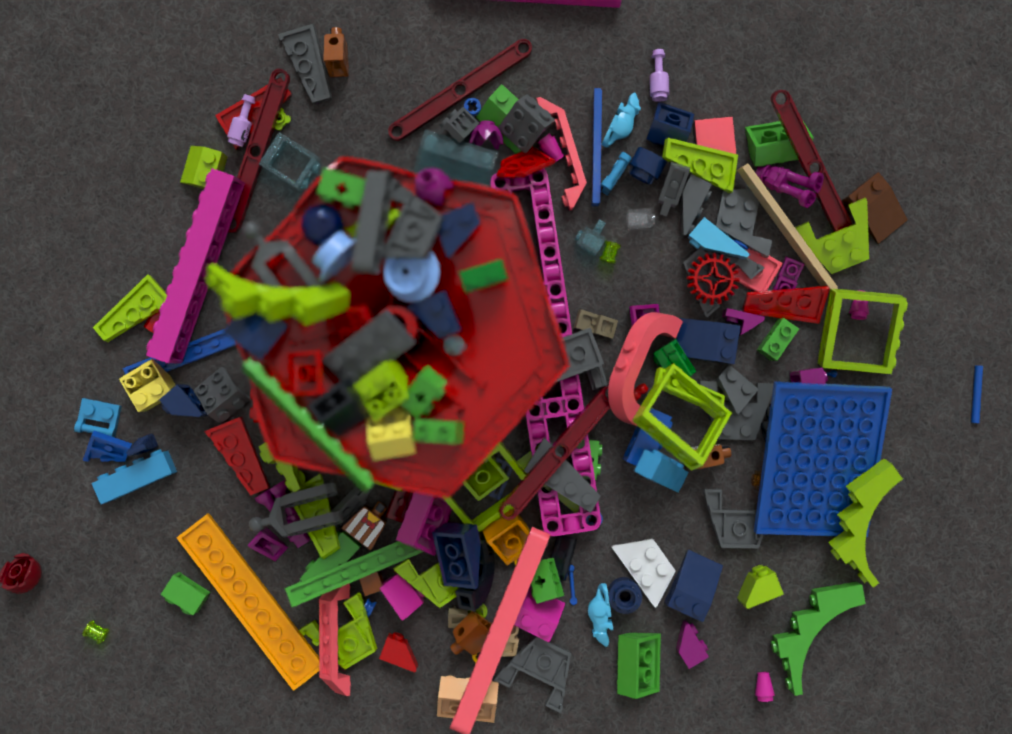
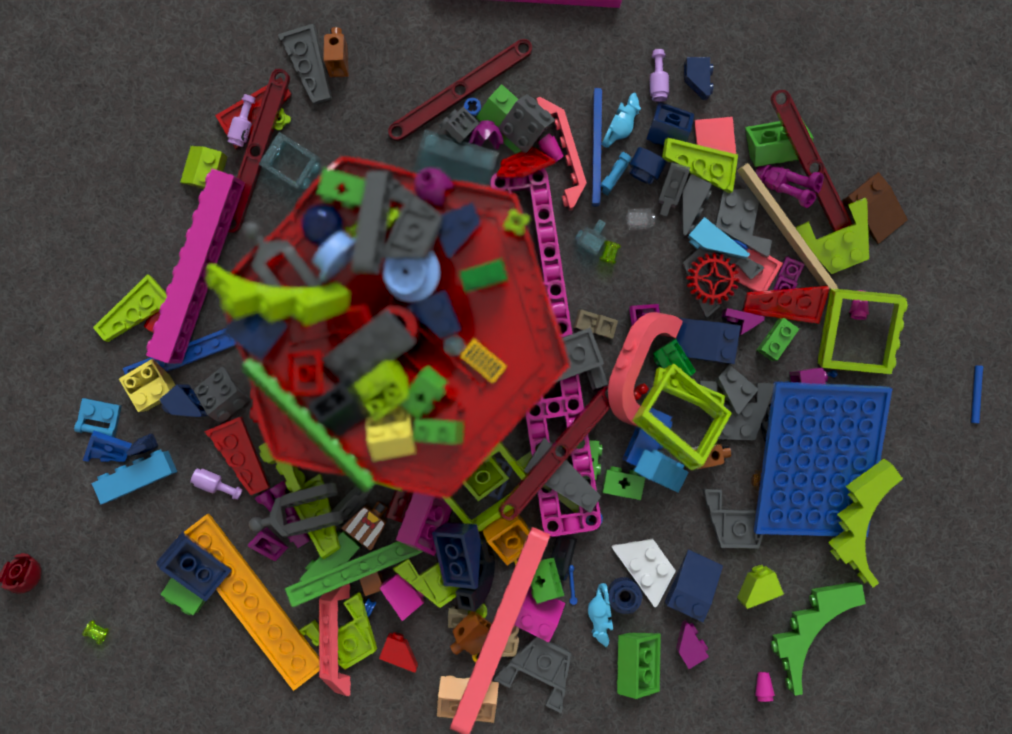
none -> dark blue slope [156,531,232,602]
none -> lavender piece [190,468,243,500]
none -> tile [460,339,507,383]
none -> lime plate [504,210,529,235]
none -> bright green brick [601,466,645,500]
none -> dark blue slope [684,57,713,100]

